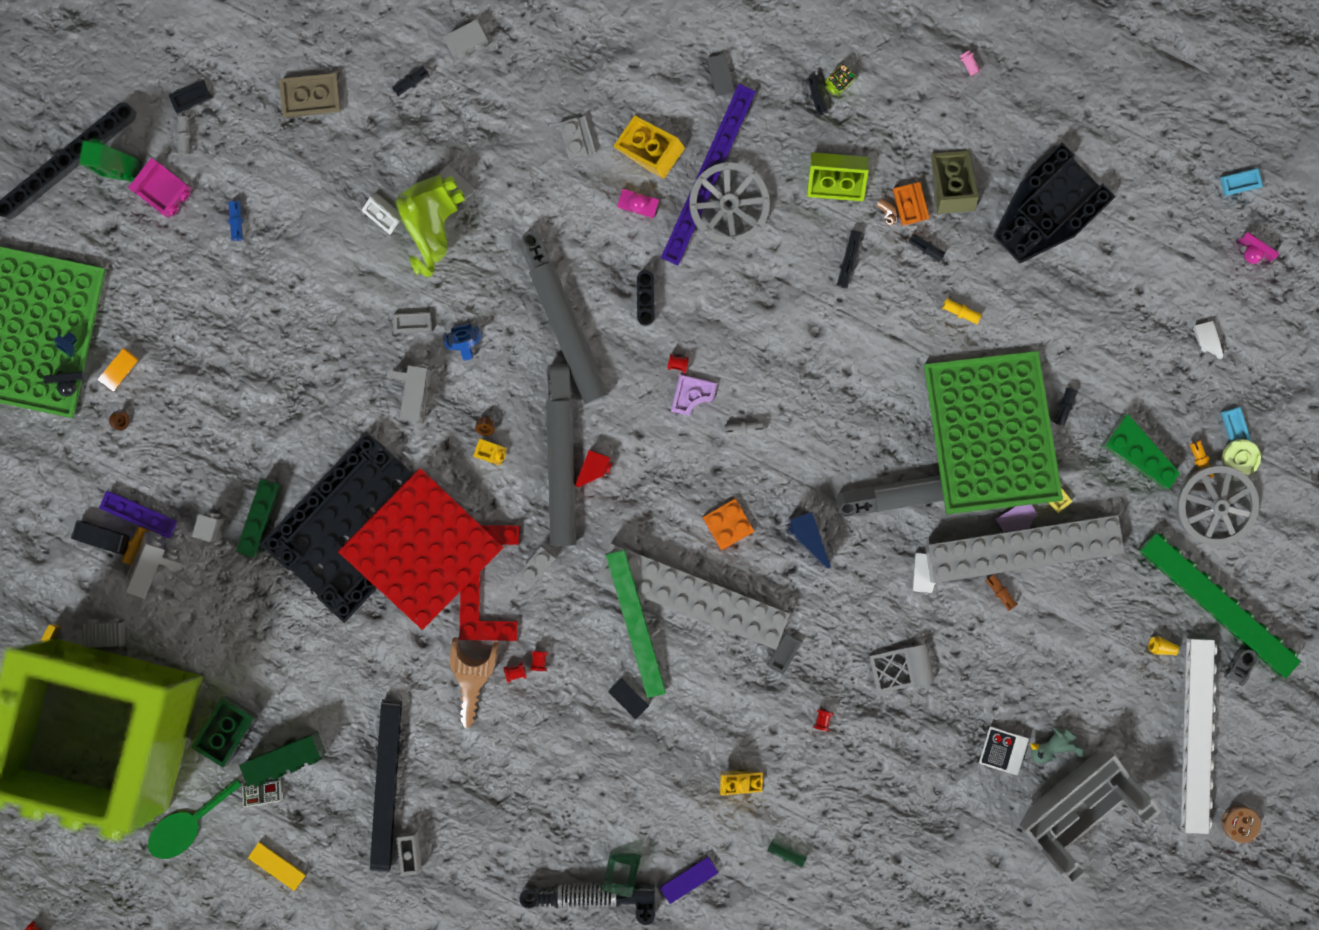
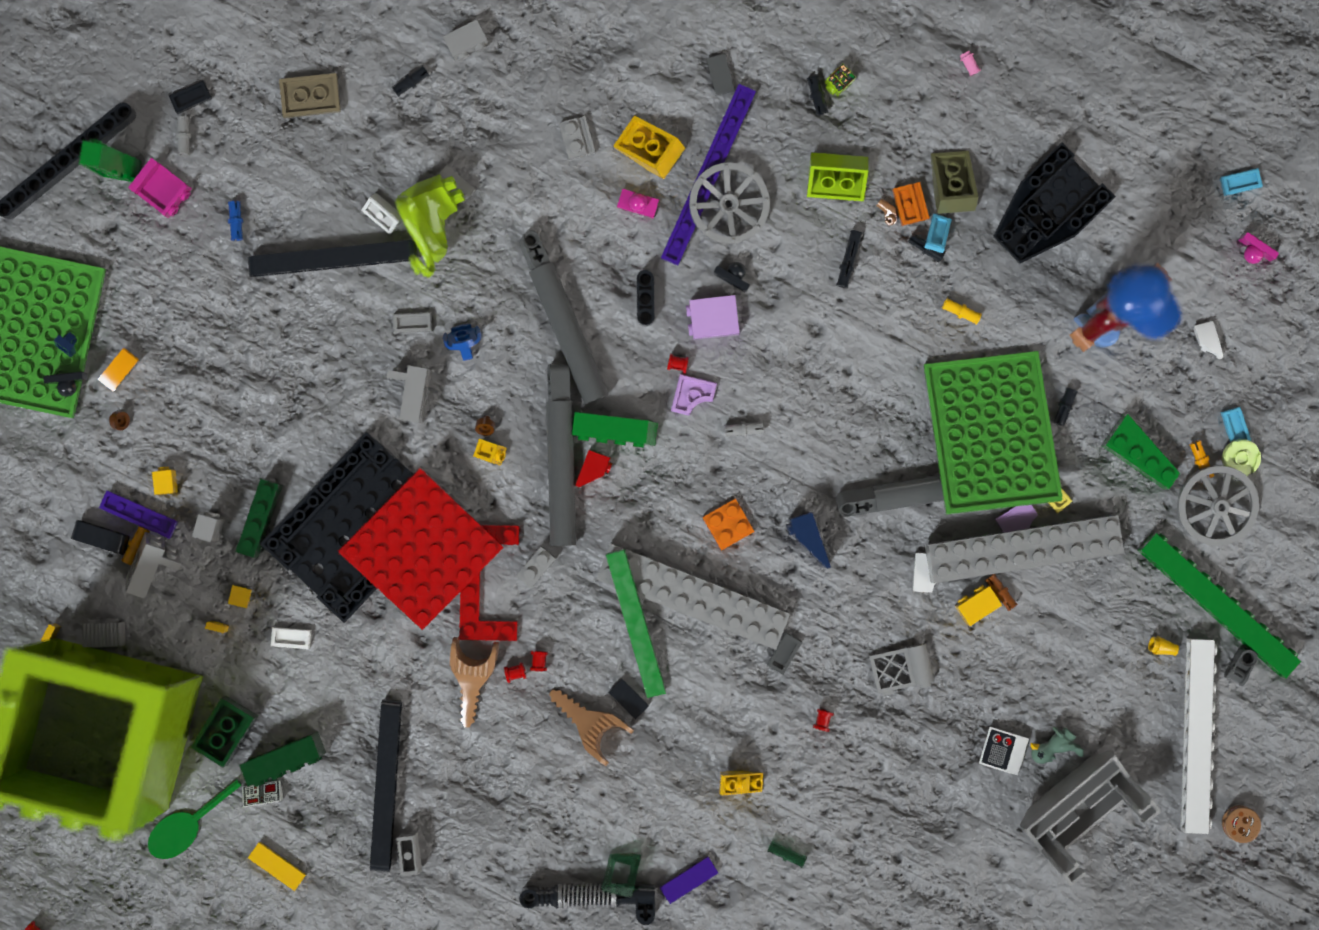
none -> yellow brick [152,466,178,495]
none -> yellow tile [205,620,229,633]
none -> yellow tile [228,585,252,608]
none -> black beam [247,240,418,277]
none -> white tile [271,627,312,649]
none -> medium nougat animal [549,690,635,766]
none -> green wedge [572,412,658,448]
none -> lavender brick [686,295,739,340]
none -> black tile [714,262,750,293]
none -> medium azure tile [924,214,952,253]
none -> yellow brick [955,585,1002,626]
none -> blue piece [1069,263,1182,352]

